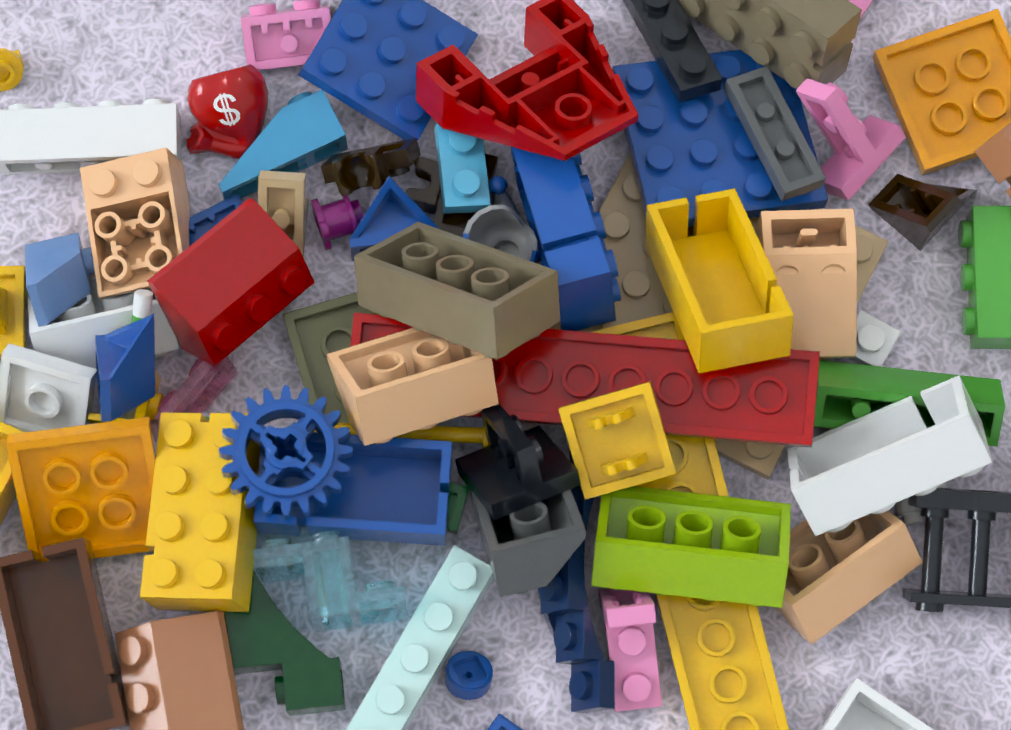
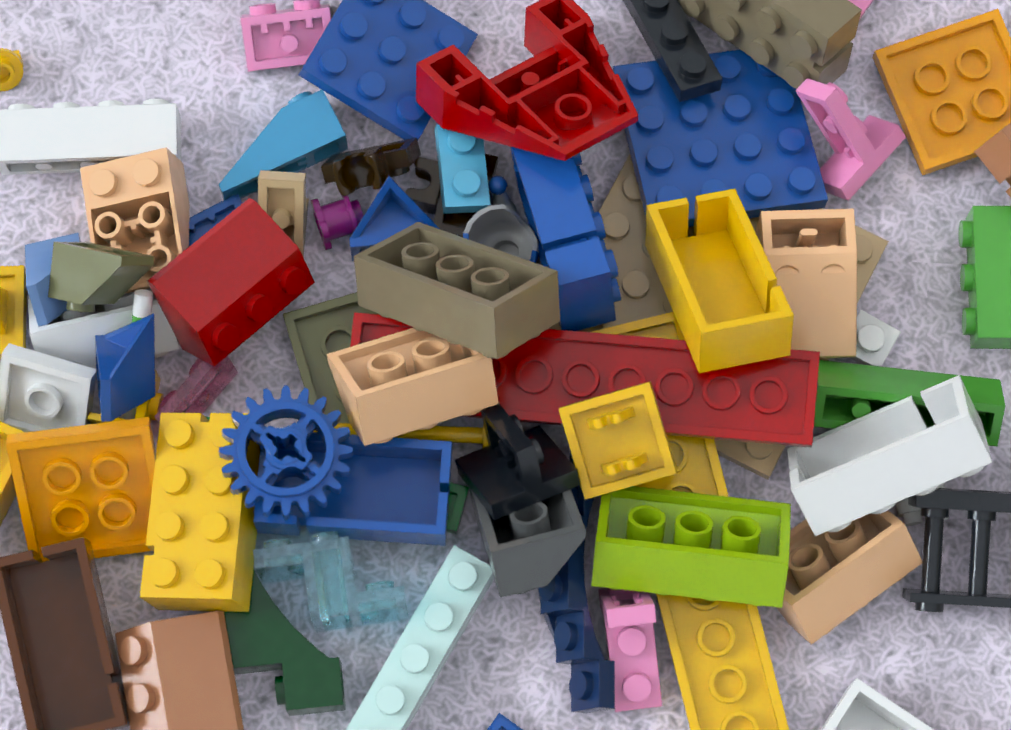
red piece [186,64,268,159] -> none
blue tile [445,651,493,700] -> none
dark grey plate [724,66,826,201] -> none
dark brown slope [868,173,977,251] -> none
none -> slope [48,242,154,312]

